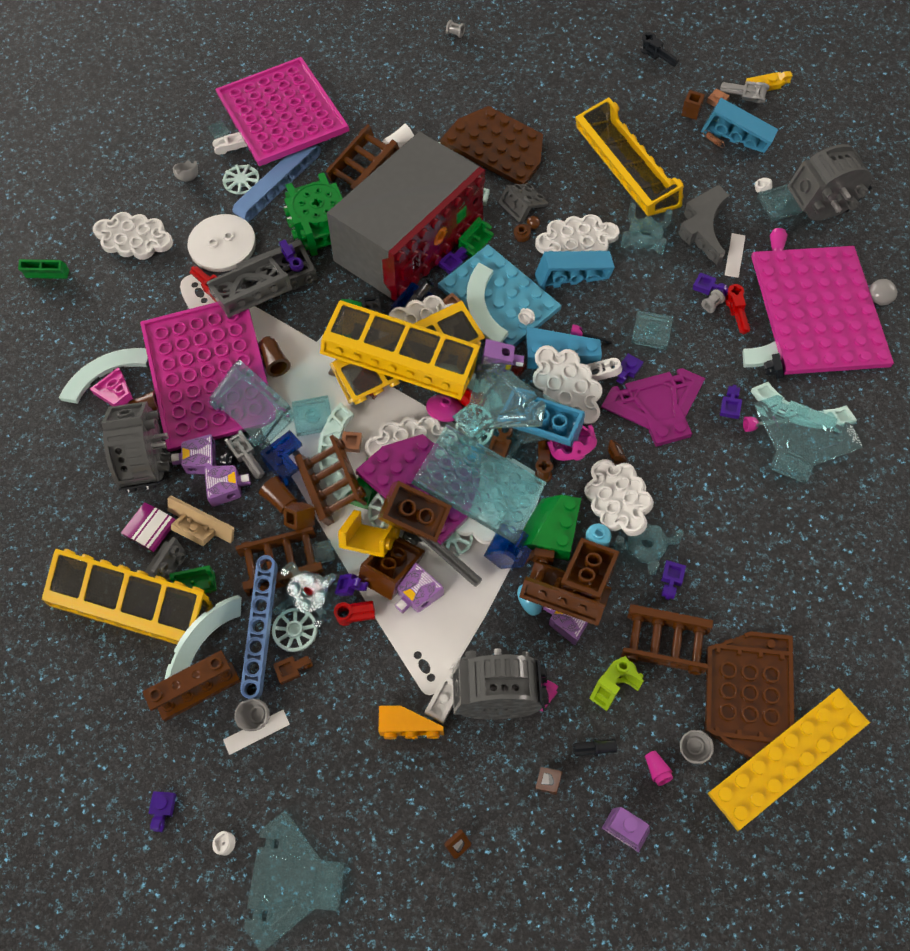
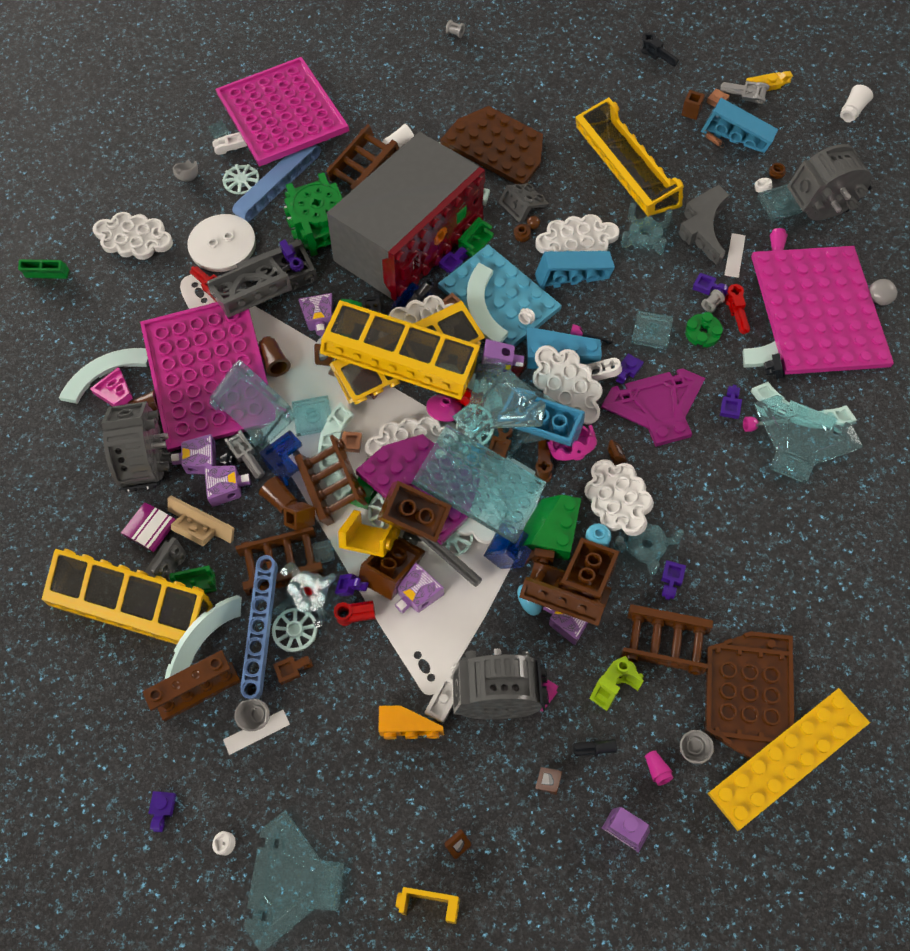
none -> medium lavender torso [299,293,334,336]
none -> reddish brown slope [314,343,334,366]
none -> yellow panel [396,887,460,924]
none -> green plate [685,312,723,348]
none -> reddish brown plate [768,163,786,179]
none -> white plant [840,85,873,122]

